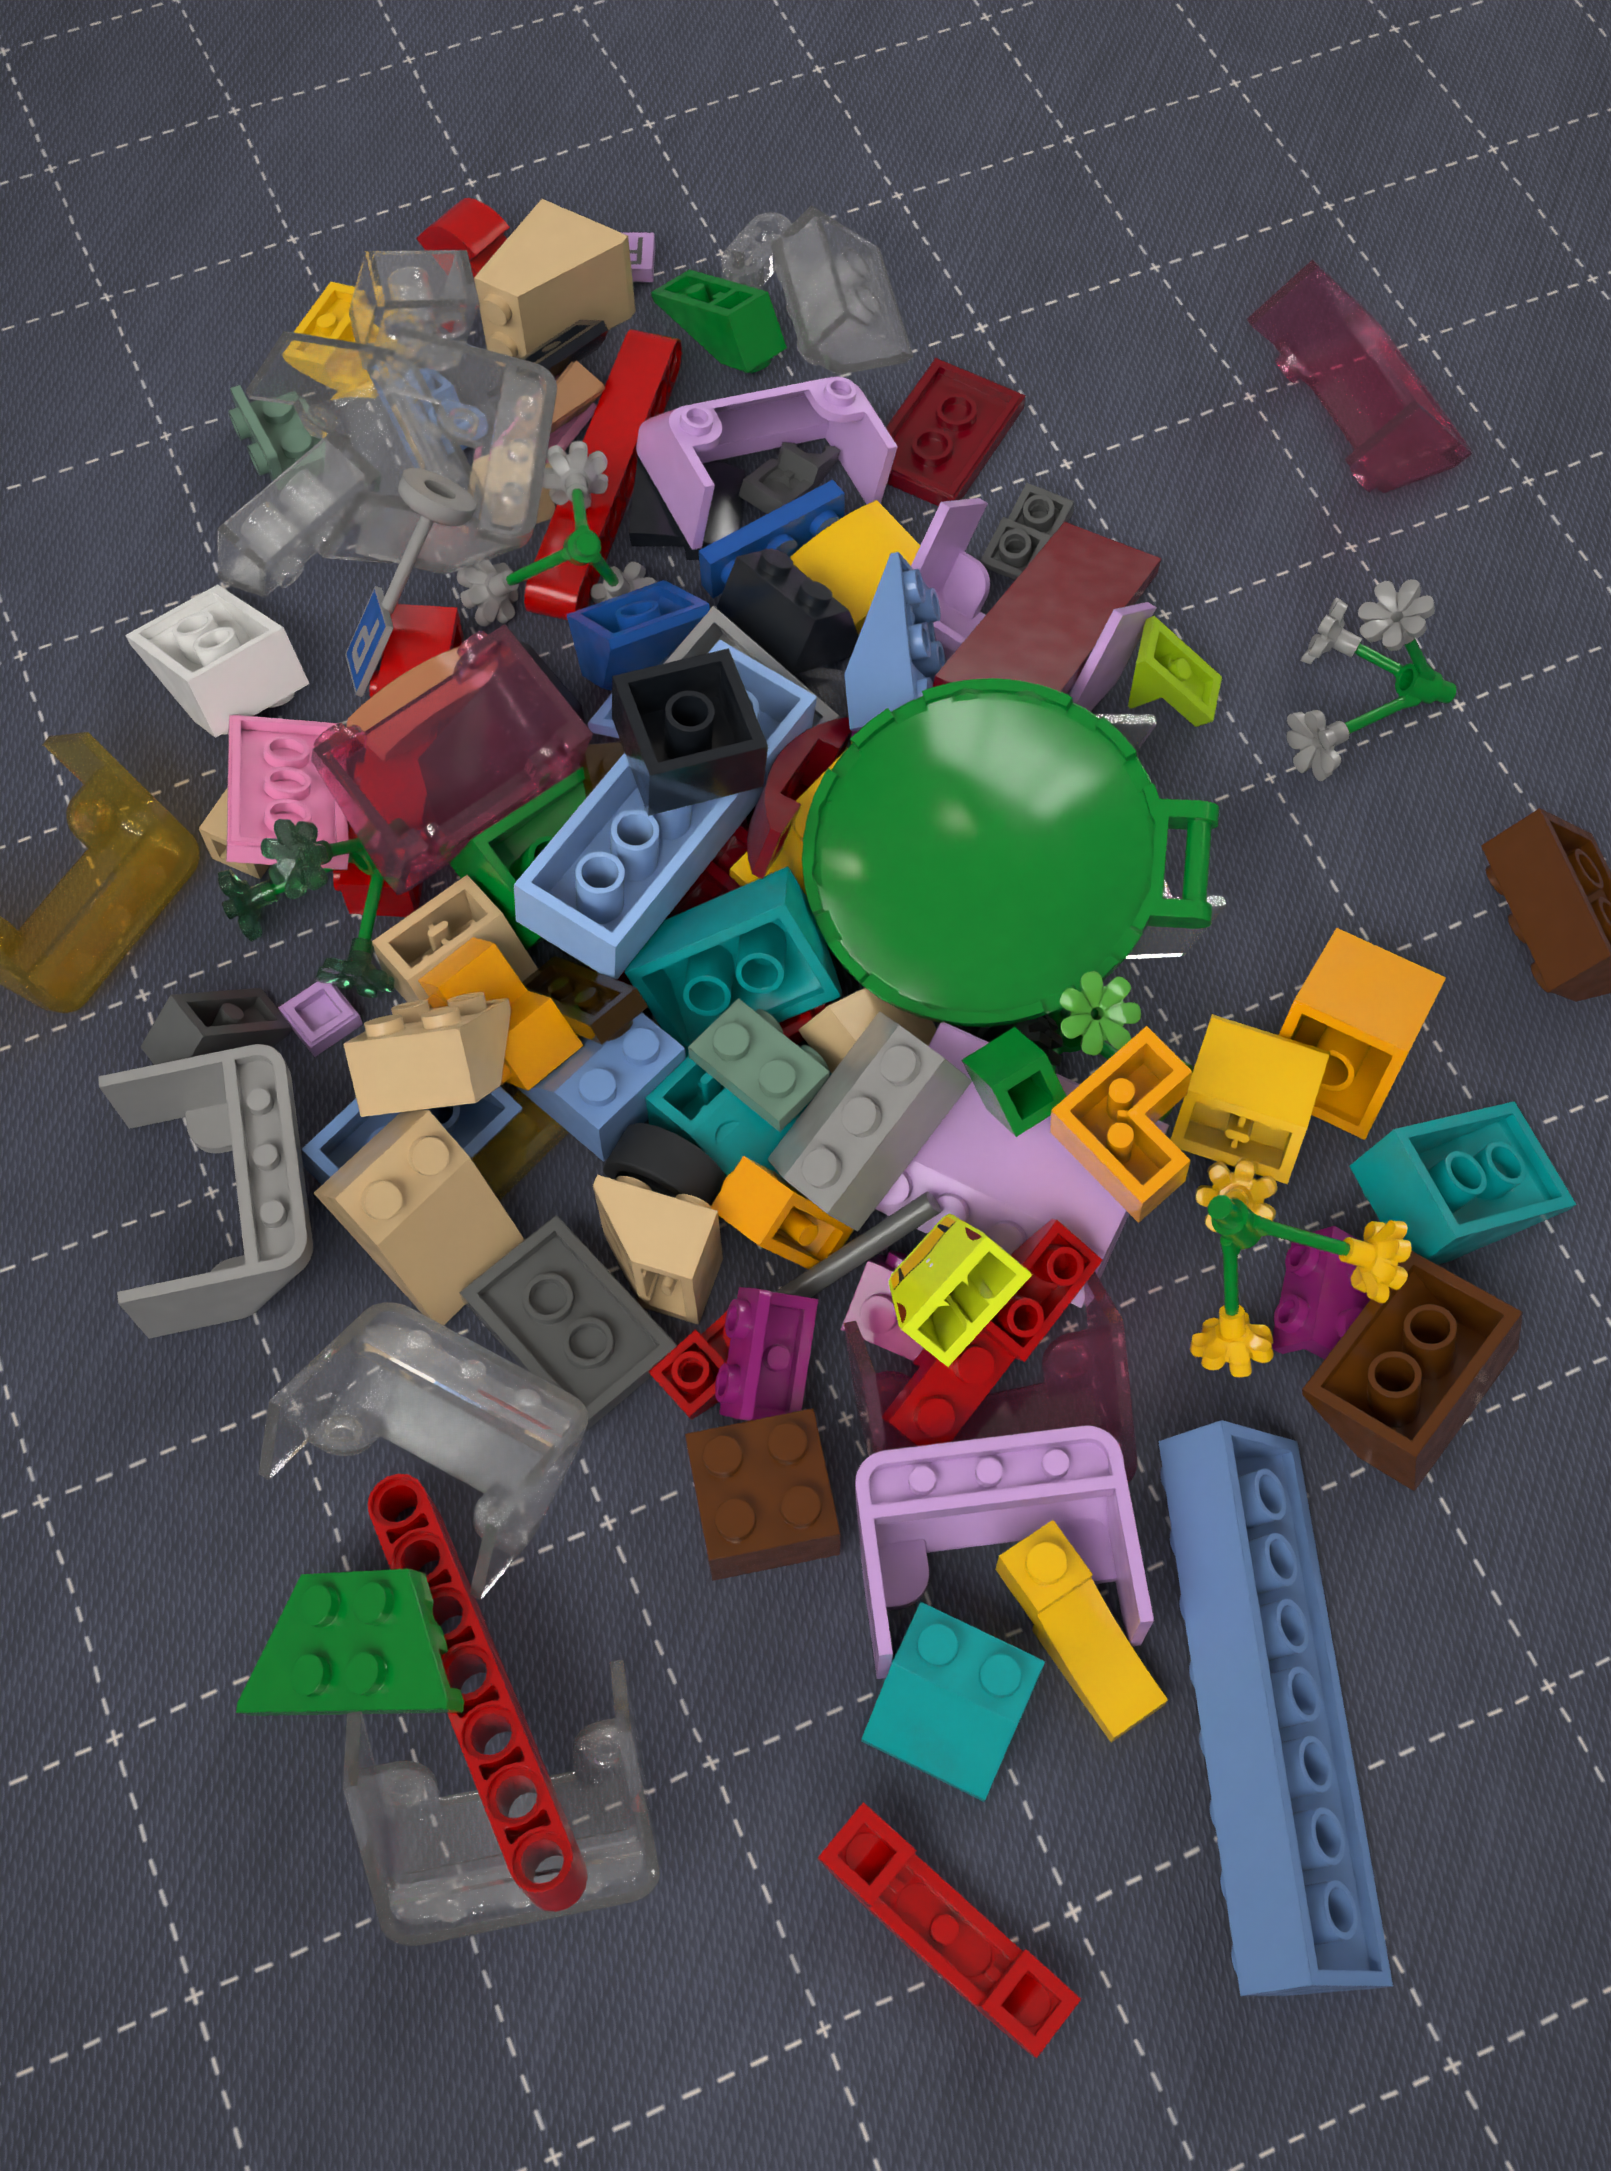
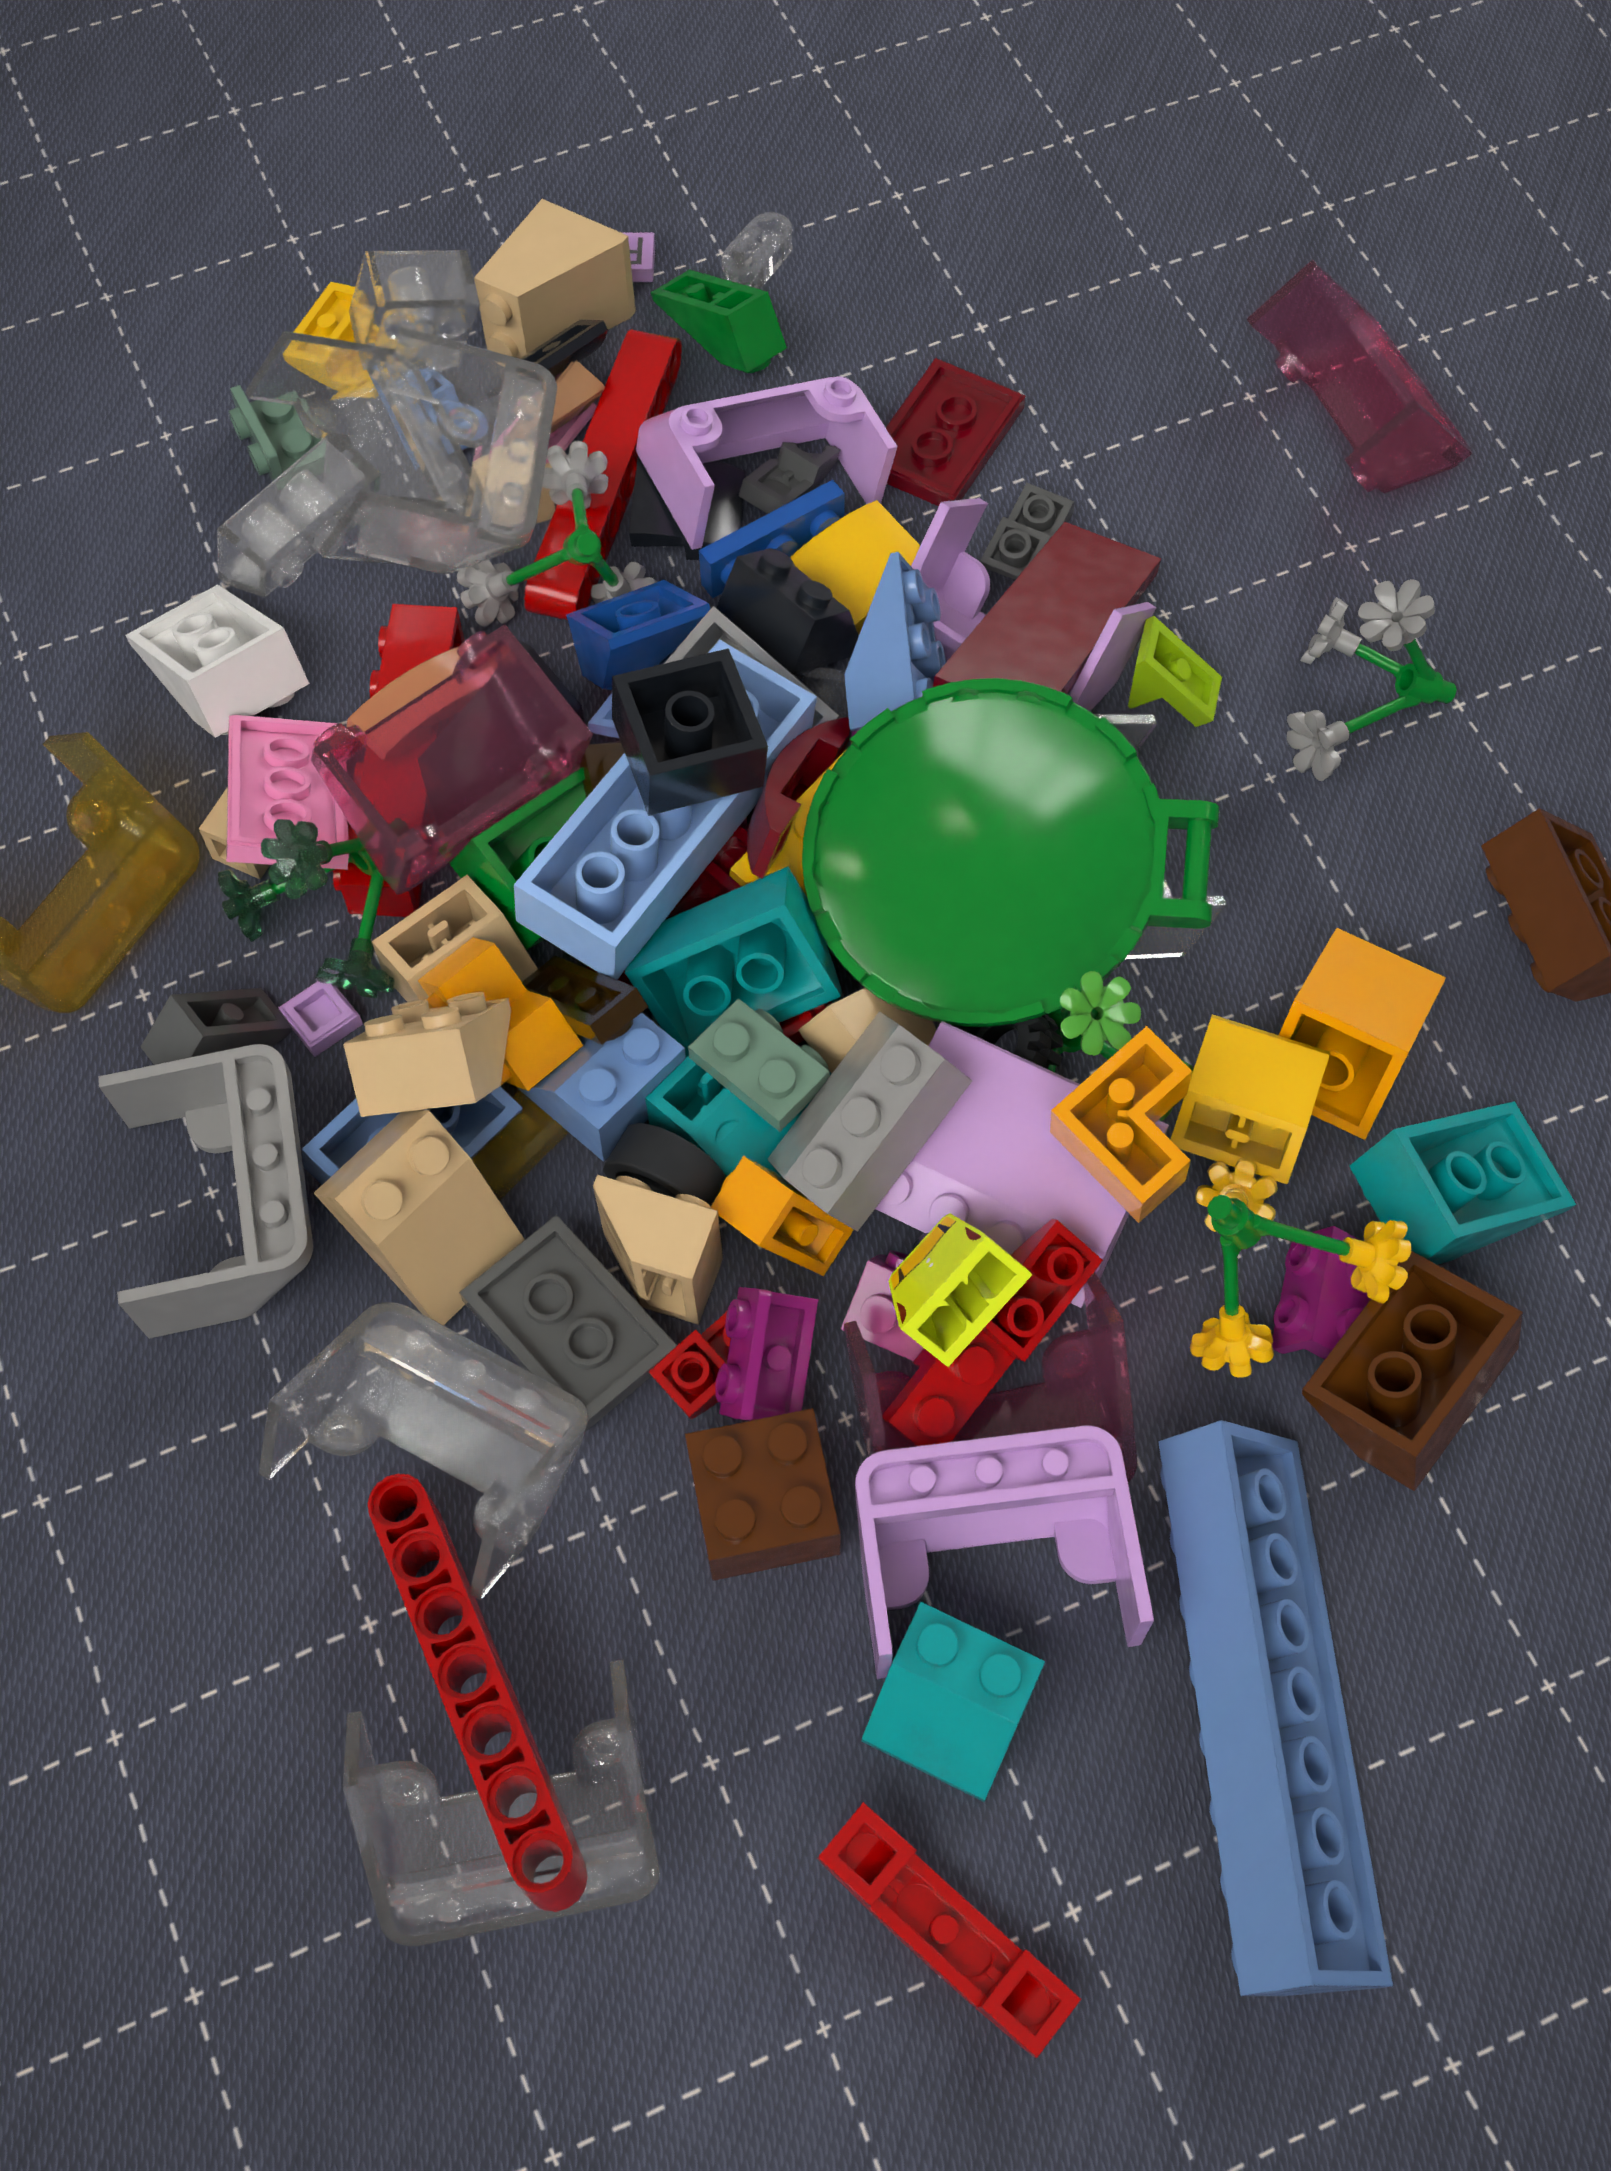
green wing [236,1569,464,1716] -> none
light grey piece [345,468,476,697] -> none
red brick [416,198,510,284] -> none
clear slope [771,205,913,375] -> none
dark grey bar [776,1192,941,1298] -> none
green brick [962,1027,1067,1137] -> none
yellow slope [995,1520,1168,1743] -> none

